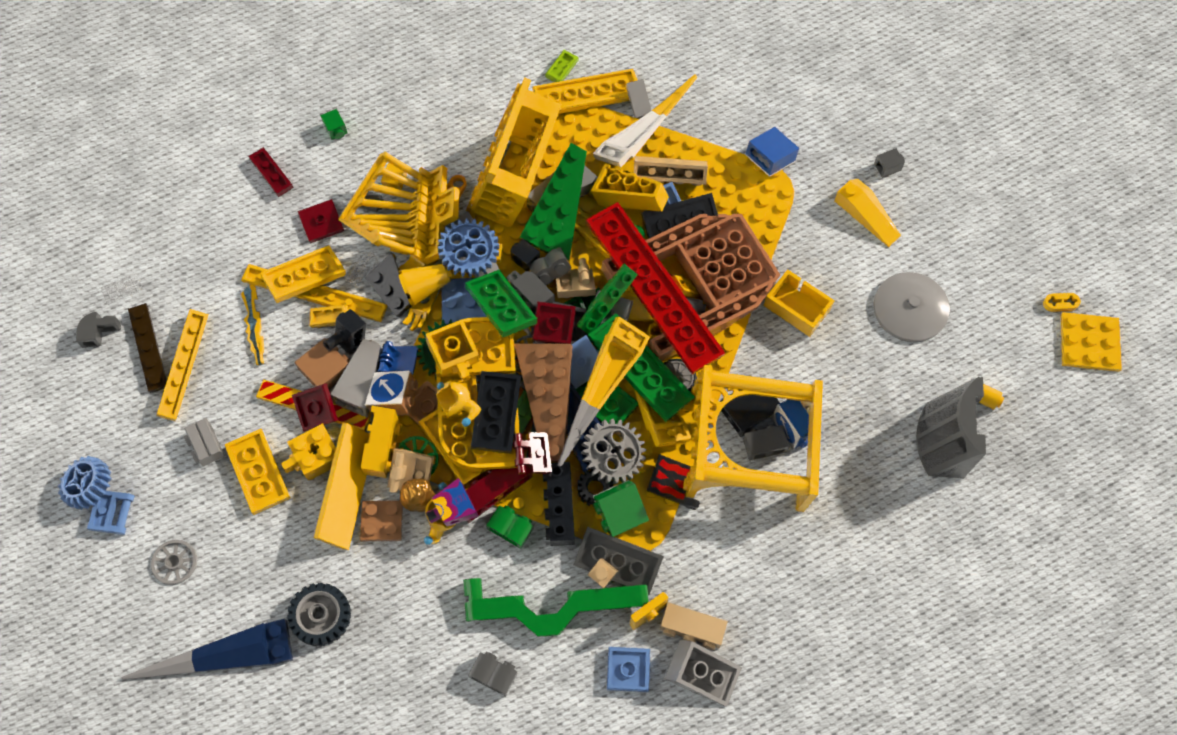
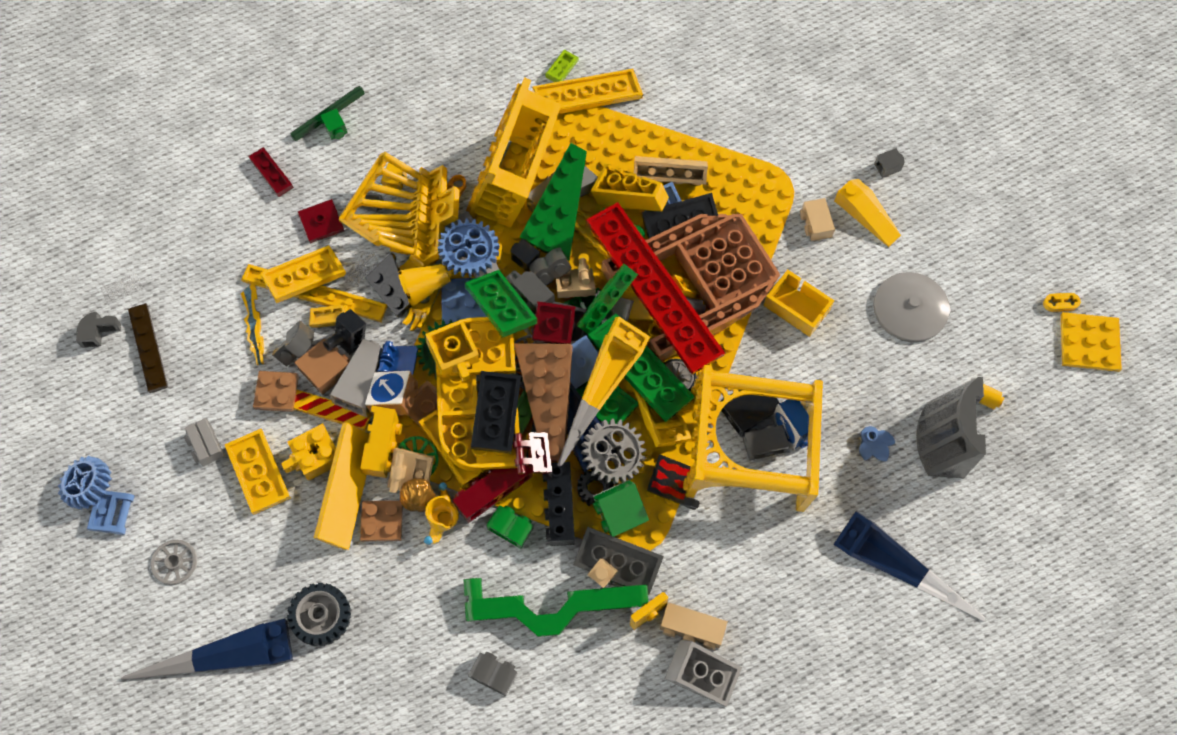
yellow plate [156,309,209,421] -> none
dark red plate [292,383,339,432] -> none
torso [426,478,478,526] -> none
yellow piece [436,379,481,427] -> none
white plate [593,74,697,167] -> none
medium blue plate [607,647,650,692] -> none
light grey tile [626,79,652,118] -> none
blue piece [745,127,799,177] -> none
none -> medium nougat plate [253,371,299,412]
none -> dark grey brick [272,321,314,367]
none -> dark green axle [290,86,365,141]
none -> tan brick [800,198,835,241]
none -> dark blue plate [833,511,985,621]
none -> medium blue plate [859,426,895,462]

